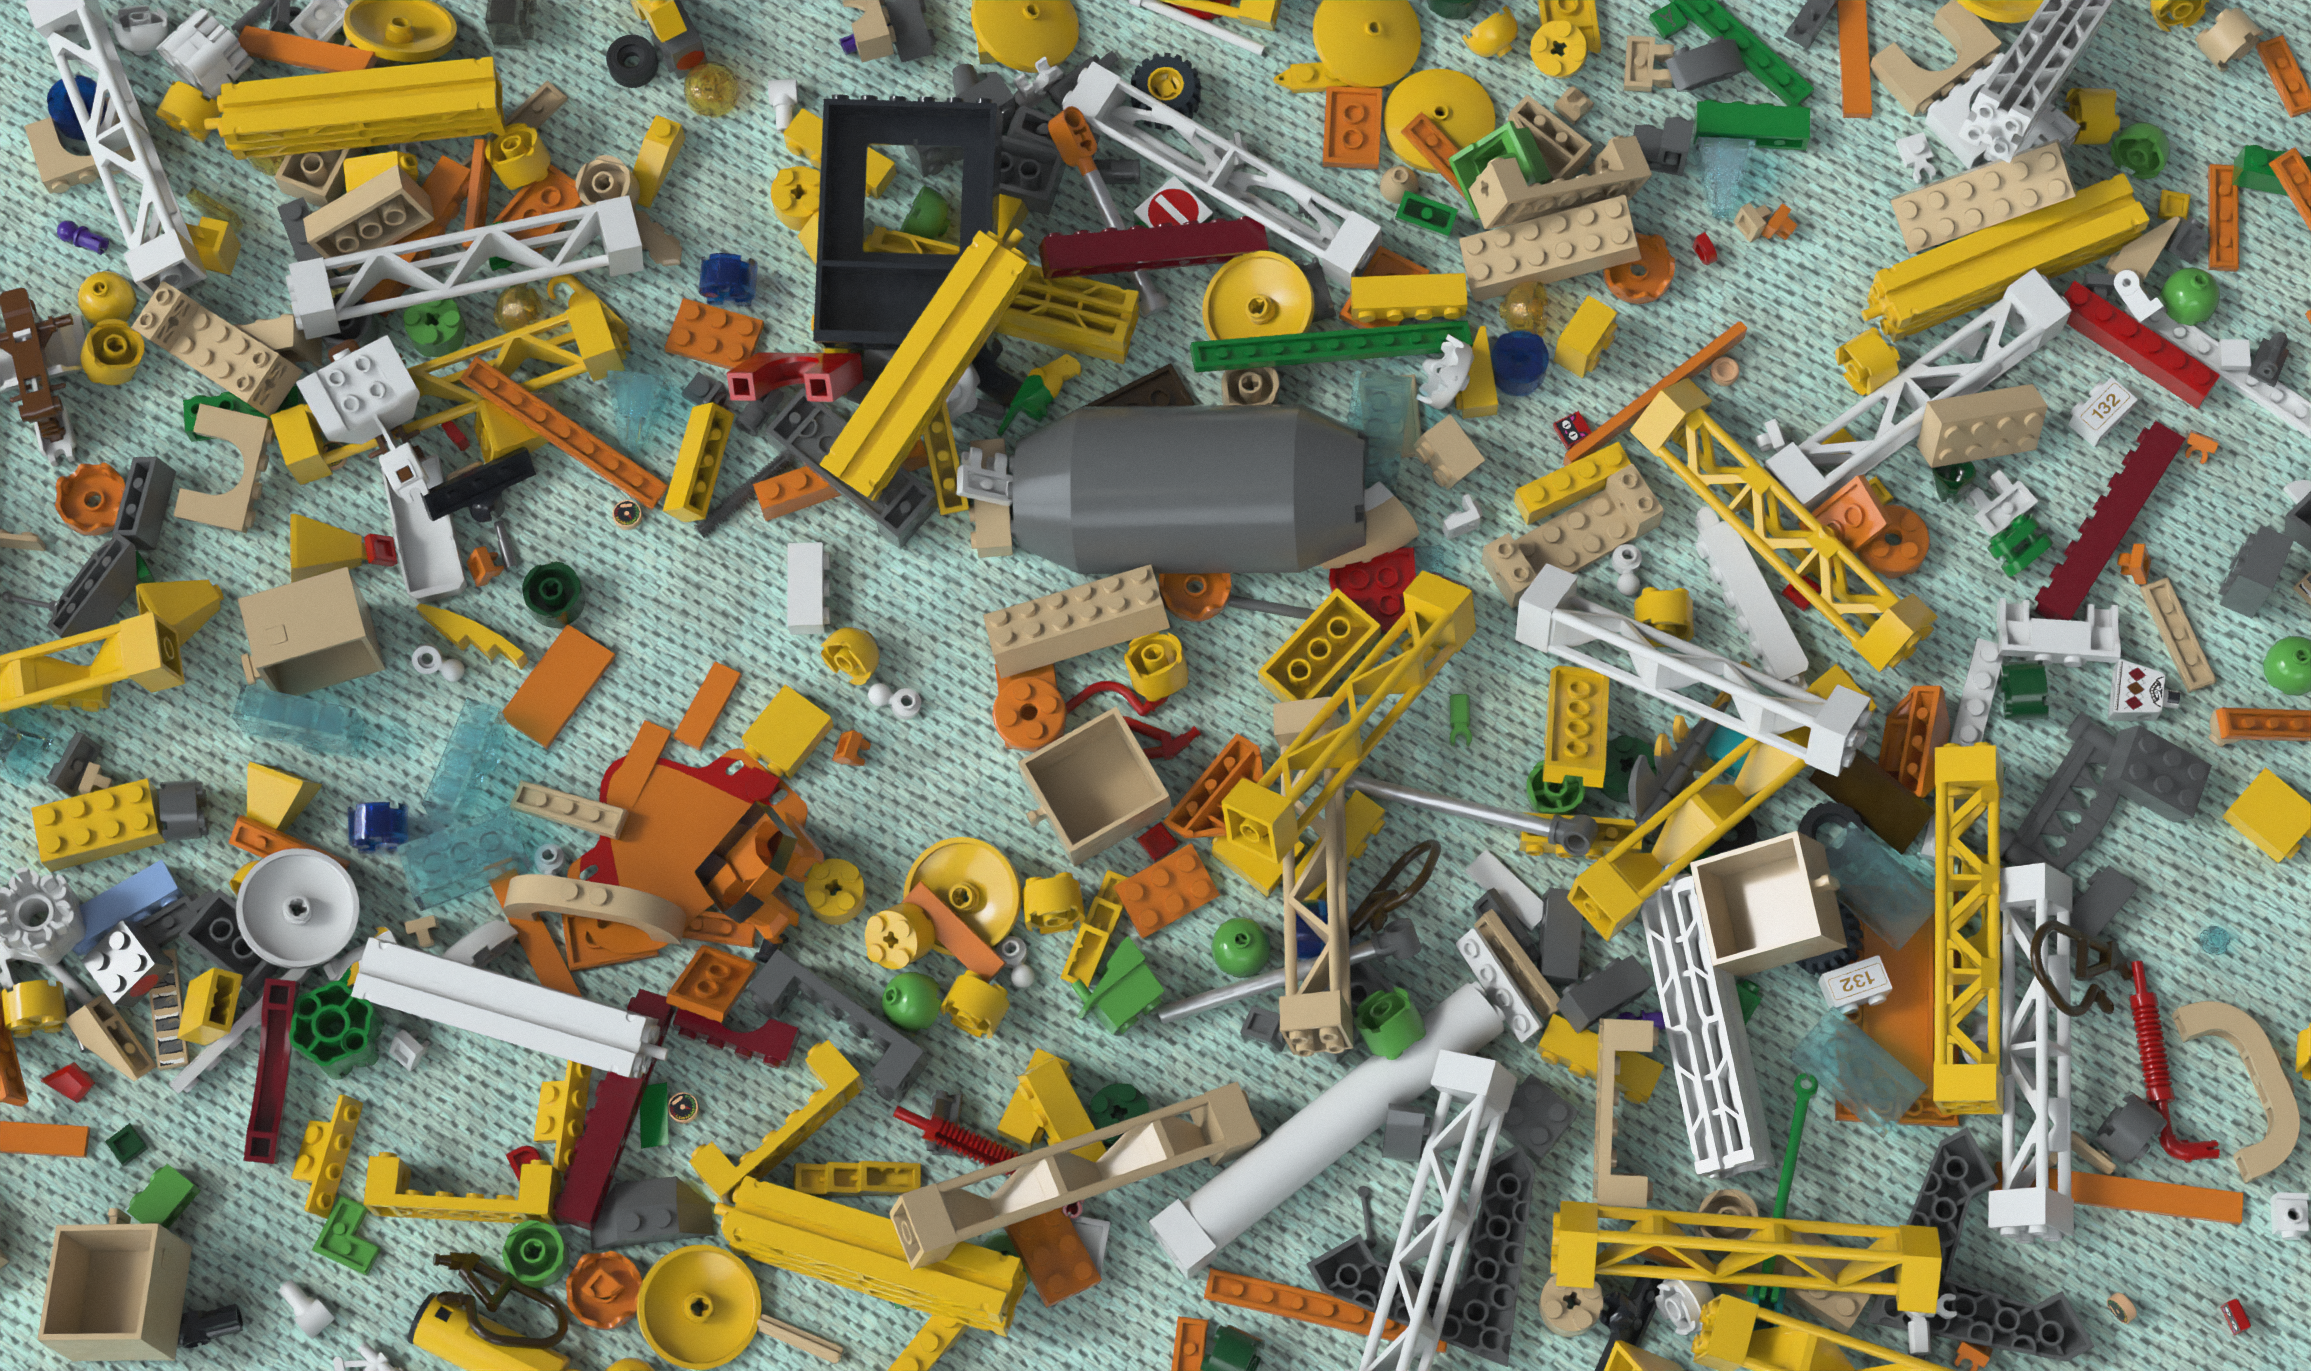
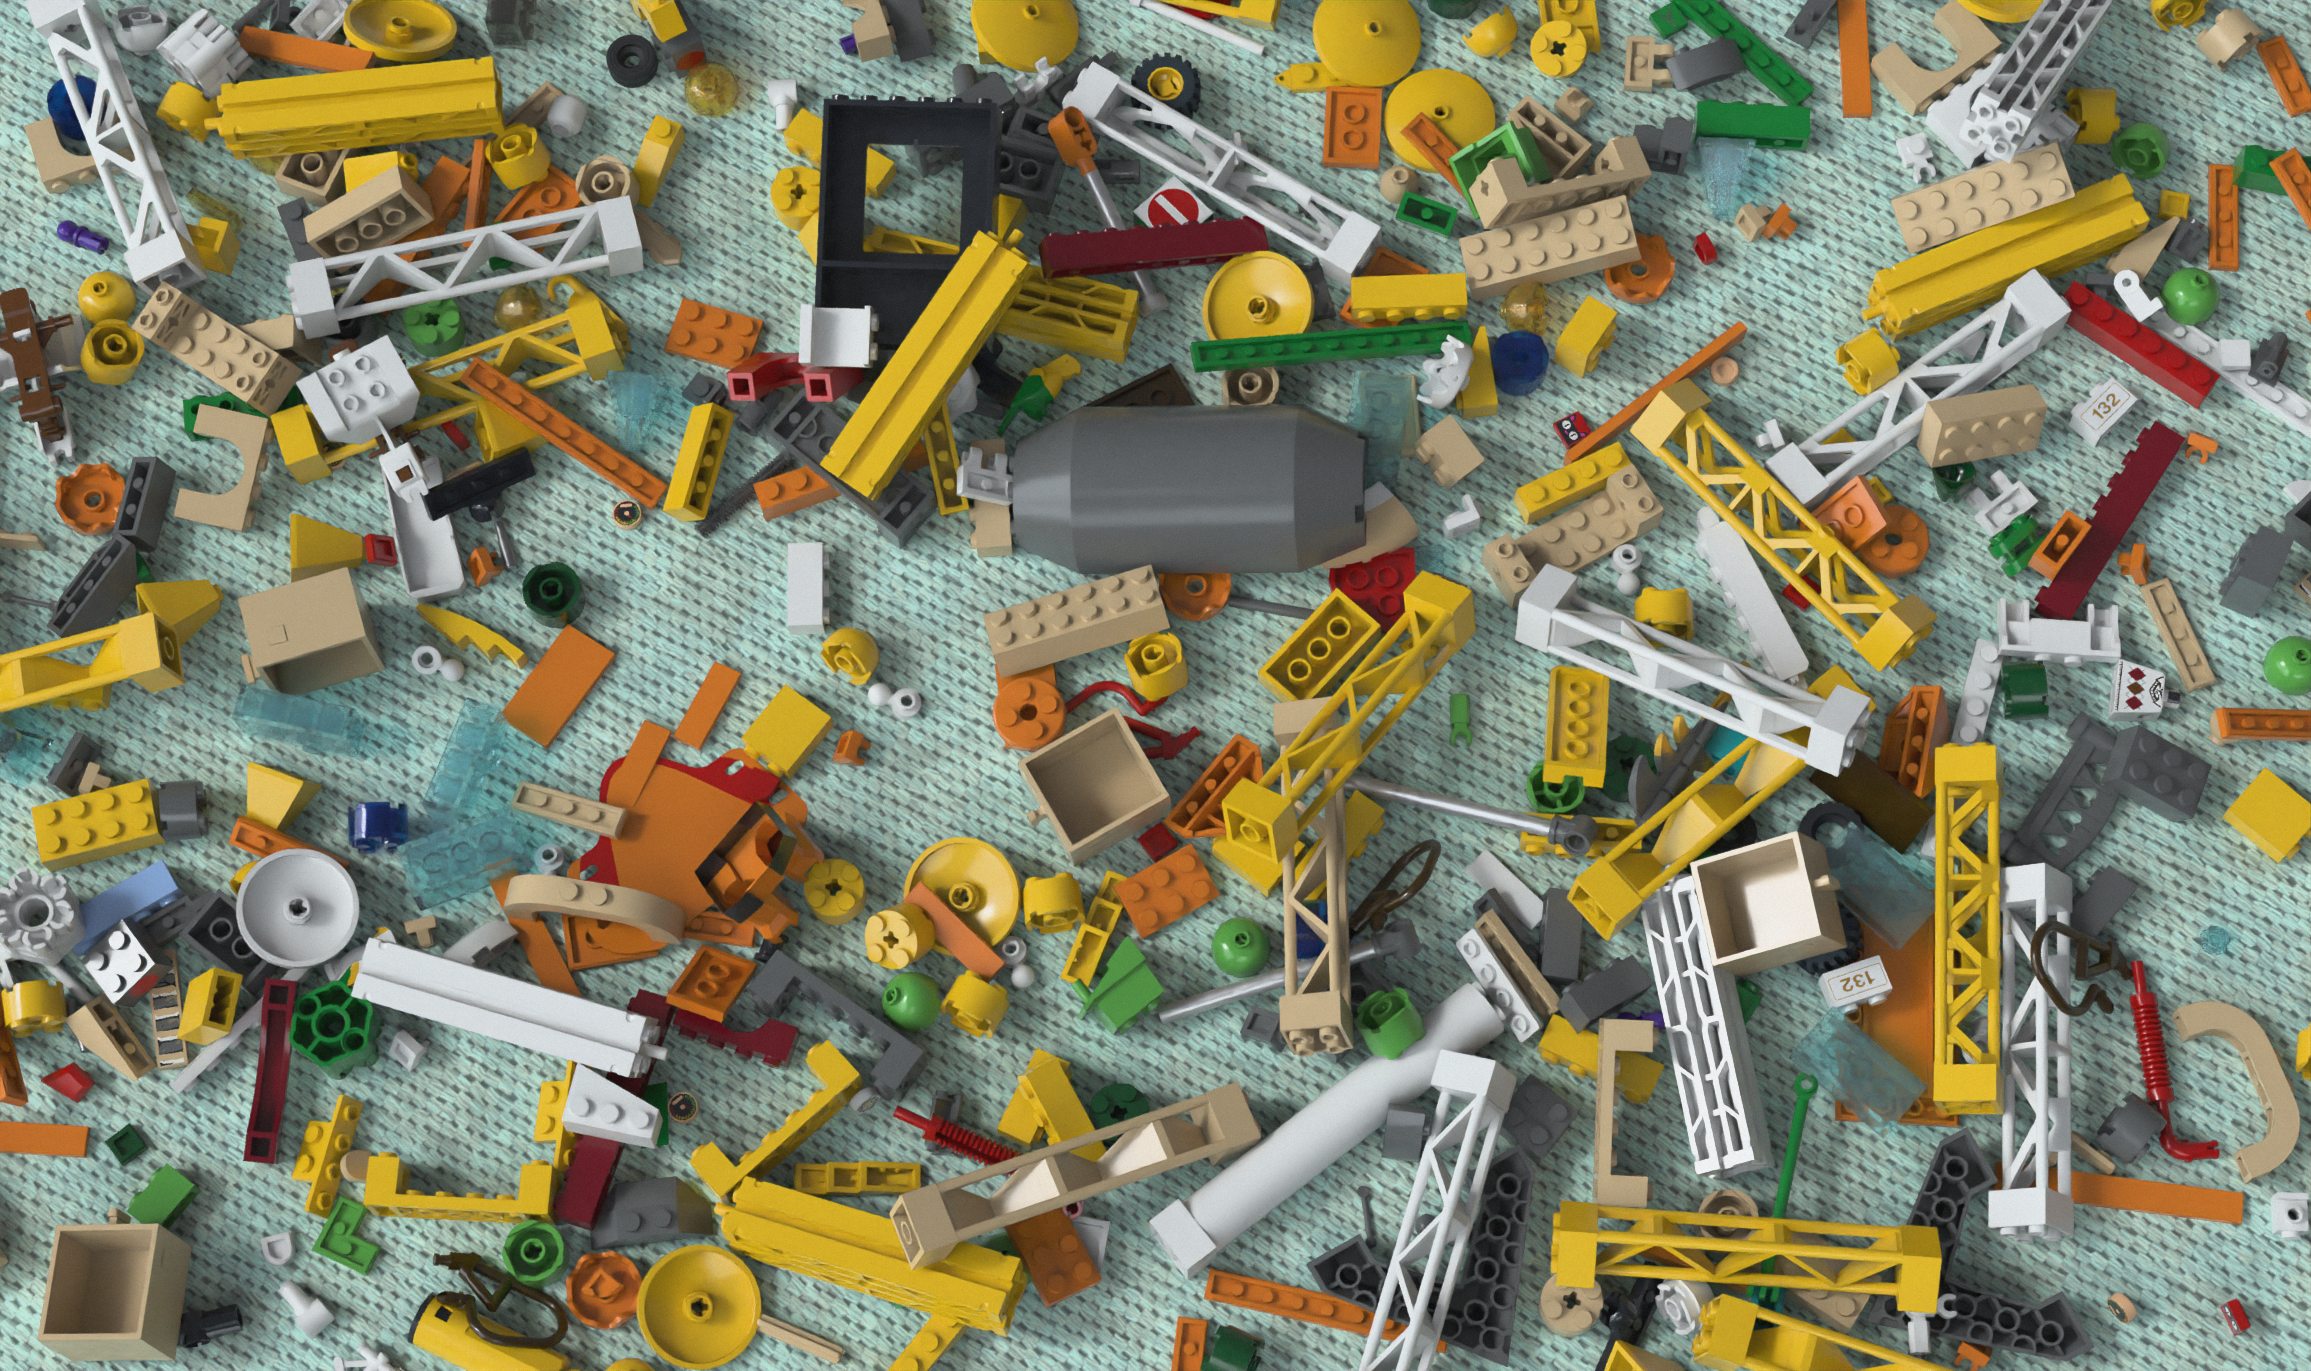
red tile [505,1146,542,1182] -> none
clear blue brick [698,253,758,307] -> none
bright green cylinder [900,185,951,240] -> none
none -> white tile [261,1231,295,1266]
none -> tan tile [340,1150,371,1183]
none -> white head [547,94,587,137]
none -> white wedge [562,1063,663,1149]
none -> white panel [799,304,879,368]
none -> white tile [850,1087,881,1115]
none -> orange brick [2028,509,2092,581]

